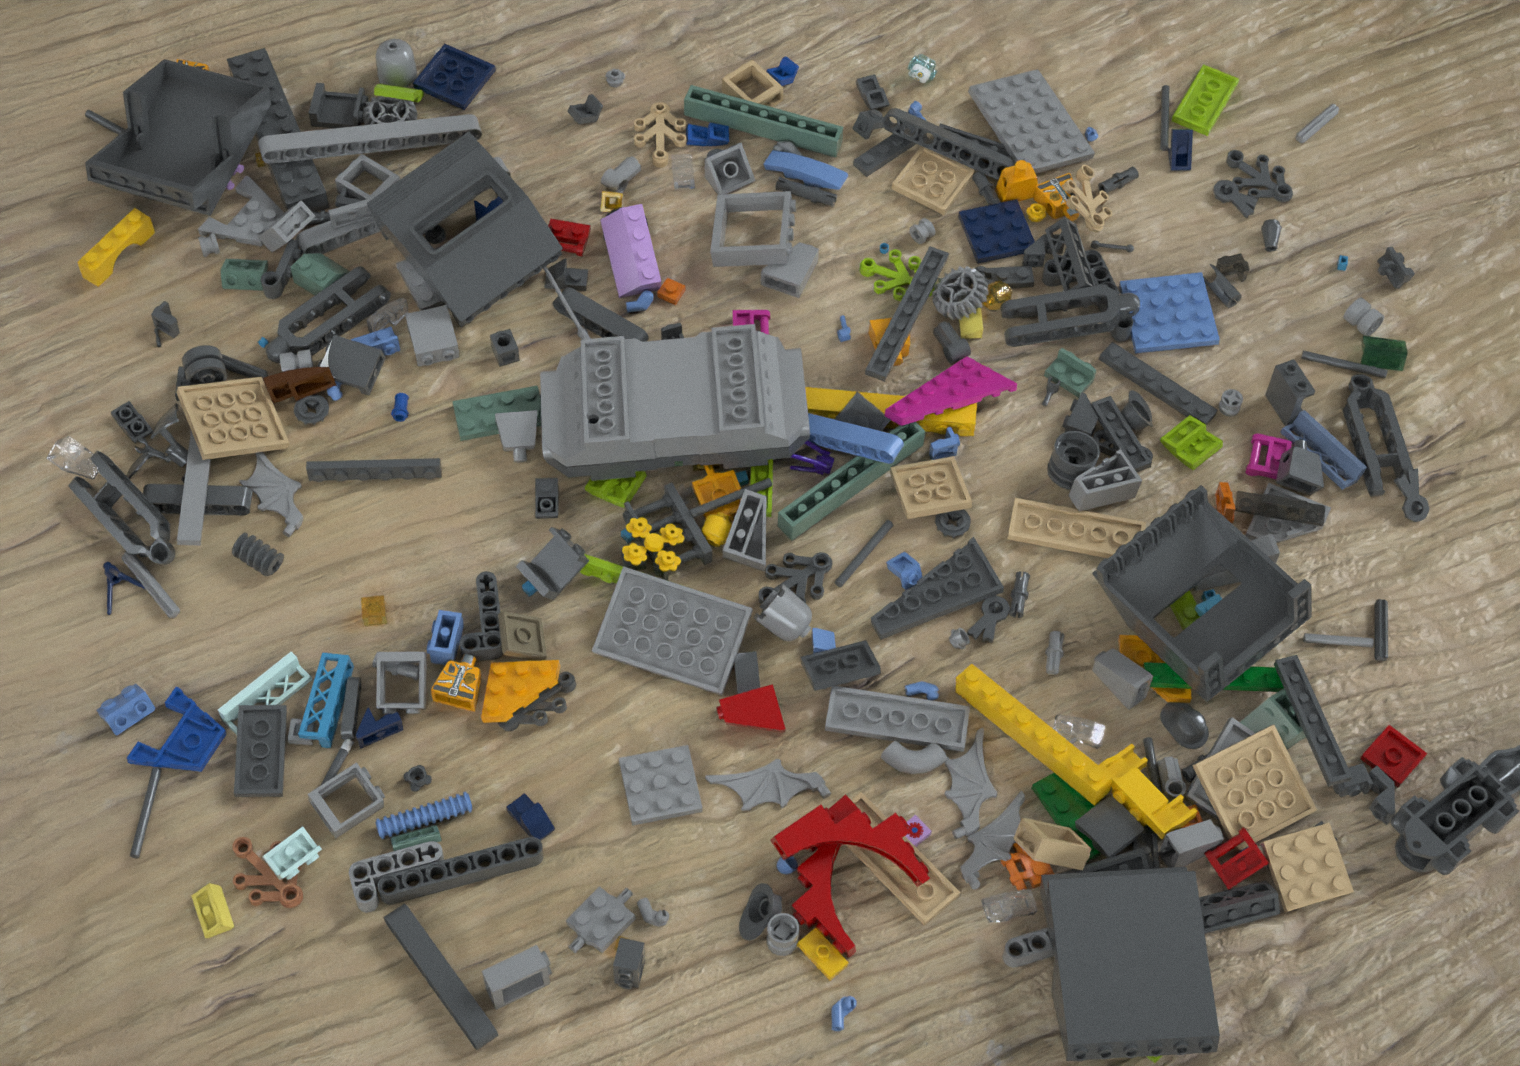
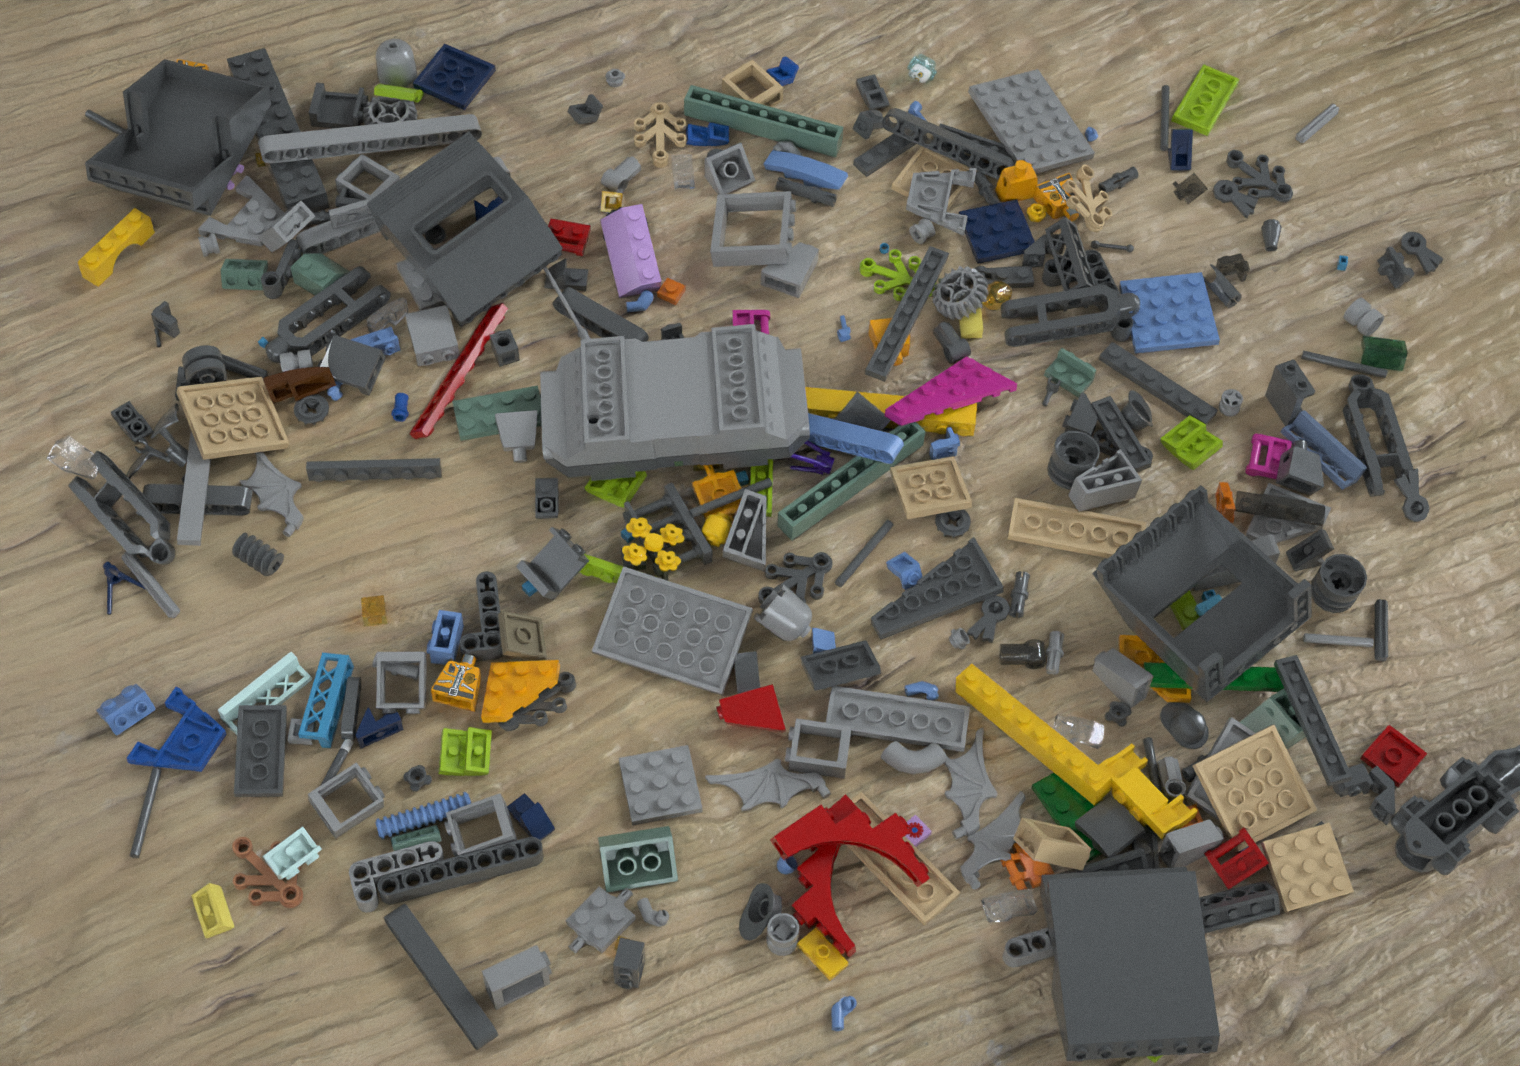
none -> red plate [409,303,508,440]
none -> lime slope [438,727,492,776]
none -> light grey window [445,793,517,857]
none -> sand green slope [598,826,678,892]
none -> light grey window [785,719,852,779]
none -> light grey wing [906,168,977,235]
none -> clear smoke piece [999,639,1046,669]
none -> dark grey plate [1105,701,1132,727]
none -> clear smoke bracket [1172,173,1208,204]
none -> dark grey slope [1286,529,1334,571]
none -> dark grey wheel [1311,554,1367,613]
none -> dark grey piece [1401,232,1443,274]

